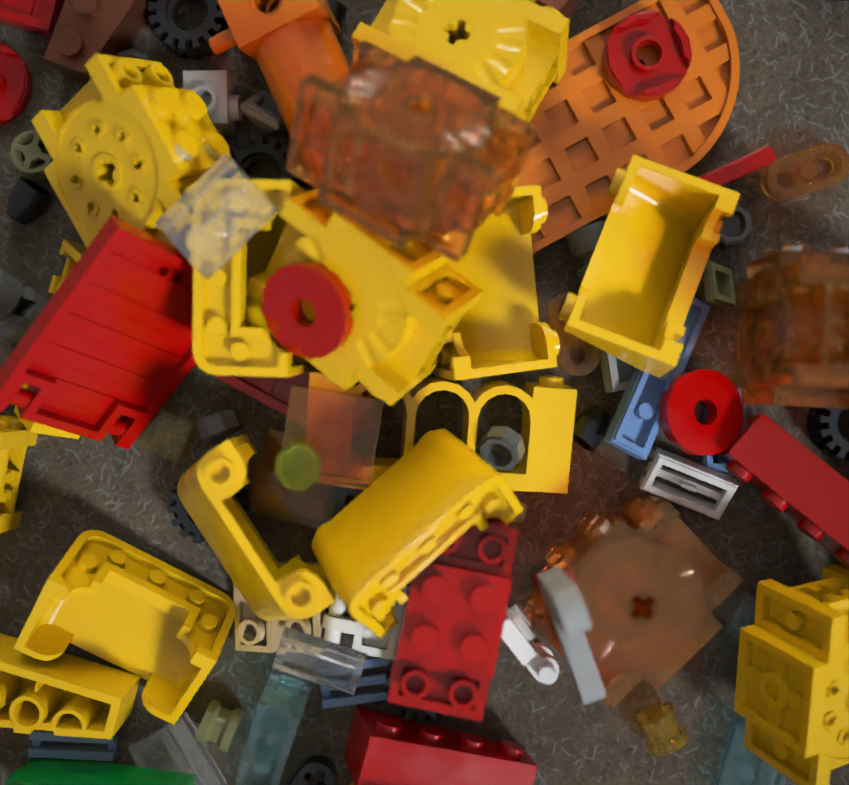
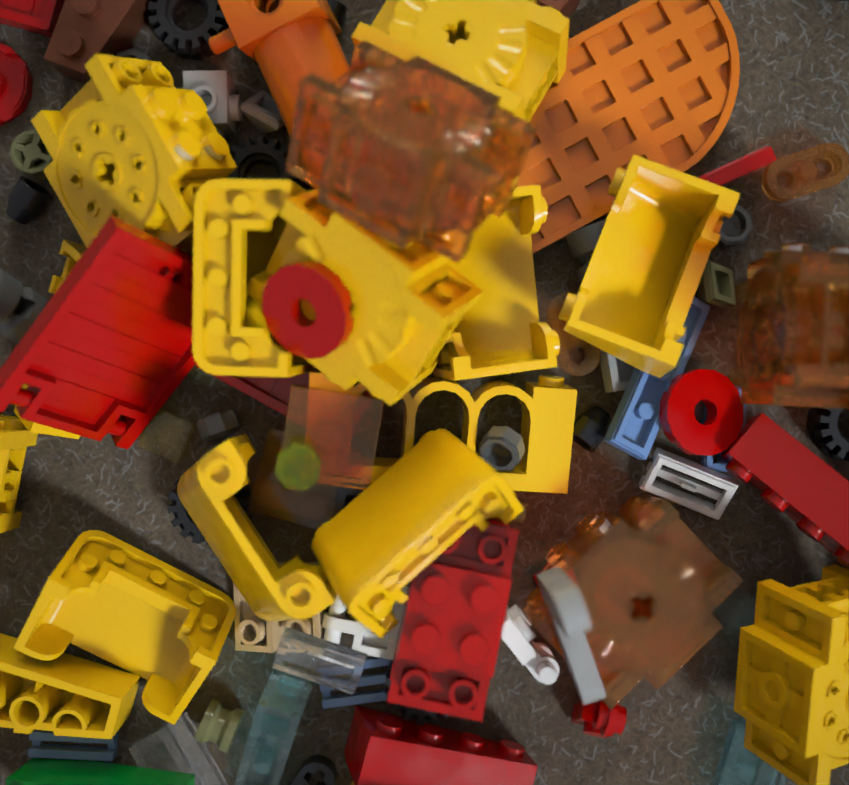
clear plate [155,154,279,278] -> none
red tile [602,10,692,102] -> none
clear yellow wheel [634,701,689,757] -> none
none -> red plate [571,698,627,738]

